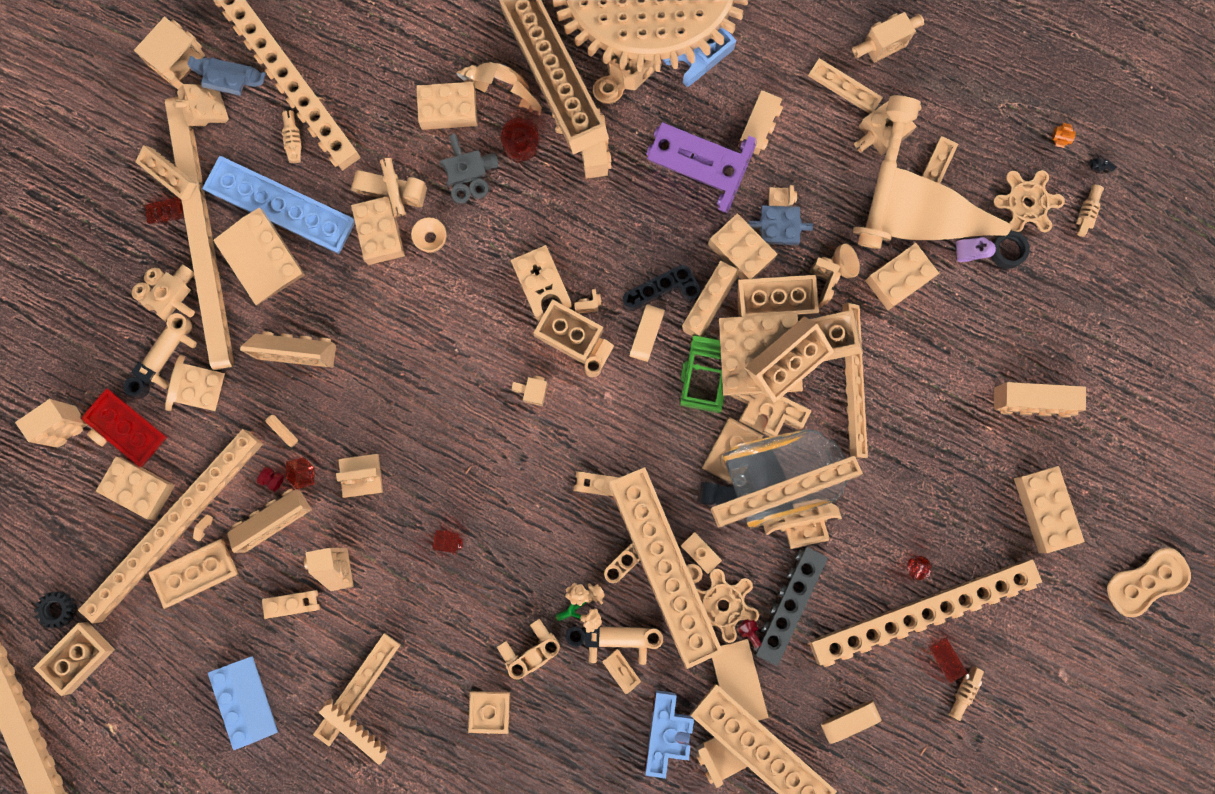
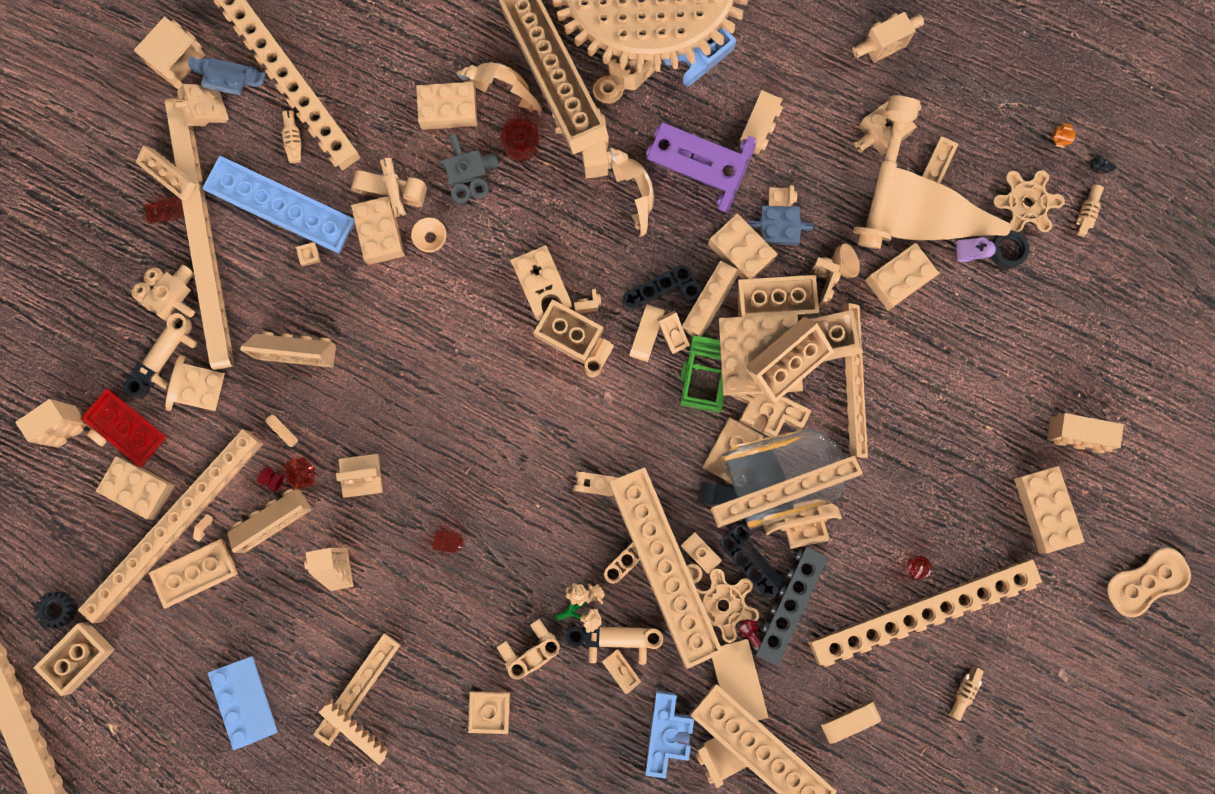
light nougat slope [213,207,305,306] -> none
light nougat plate [262,590,320,619] -> none
light nougat brick [511,375,548,406] -> none
light nougat plate [808,58,883,114] -> none
clear red plate [928,637,967,683] -> none
light nougat brick [994,382,1086,418] -> none
none -> light nougat plate [296,242,321,267]
none -> light nougat animal [610,148,654,237]
none -> light nougat plate [657,311,690,354]
none -> black beam [720,518,783,597]
none -> light nougat brick [1047,413,1124,453]

